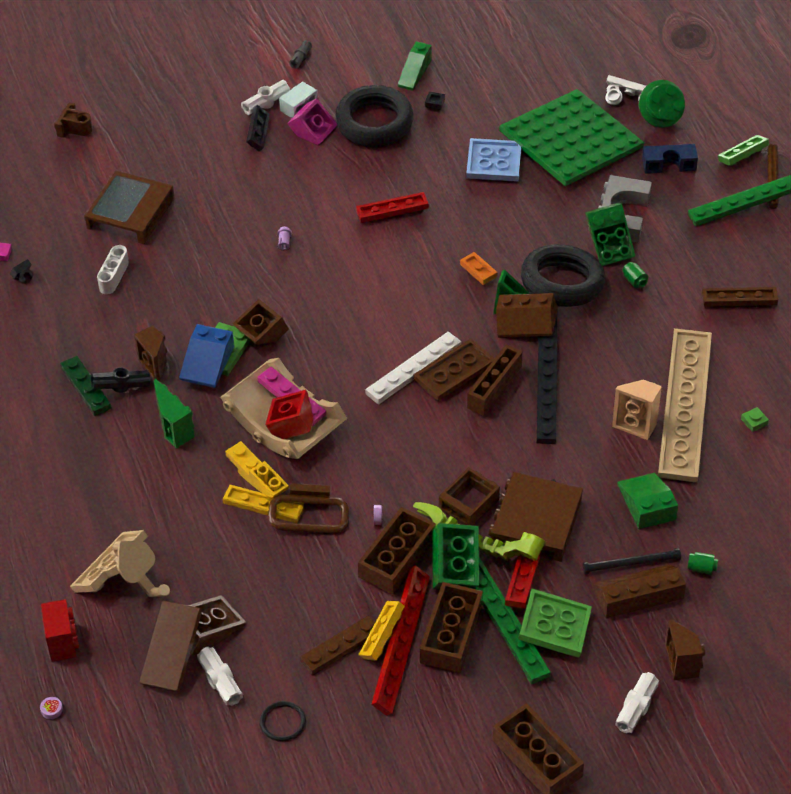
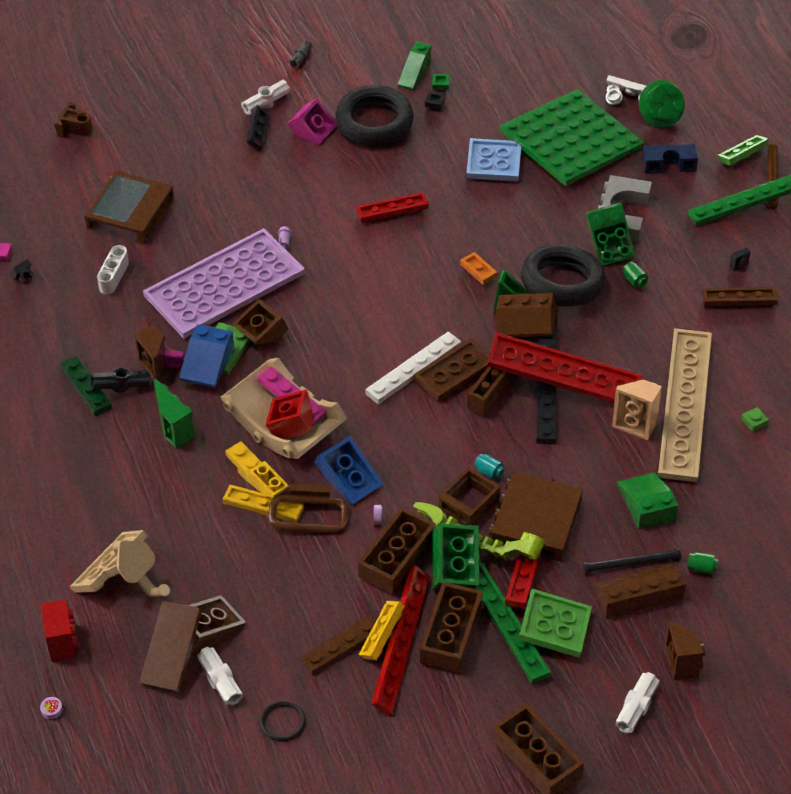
light aqua brick [279,81,318,118] -> none
none -> lavender plate [143,228,305,339]
none -> dark pink tile [164,350,184,369]
none -> blue slope [314,436,383,505]
none -> green plate [432,74,449,90]
none -> teal brick [474,454,505,480]
none -> red plate [487,332,642,403]
none -> black plate [730,247,751,271]

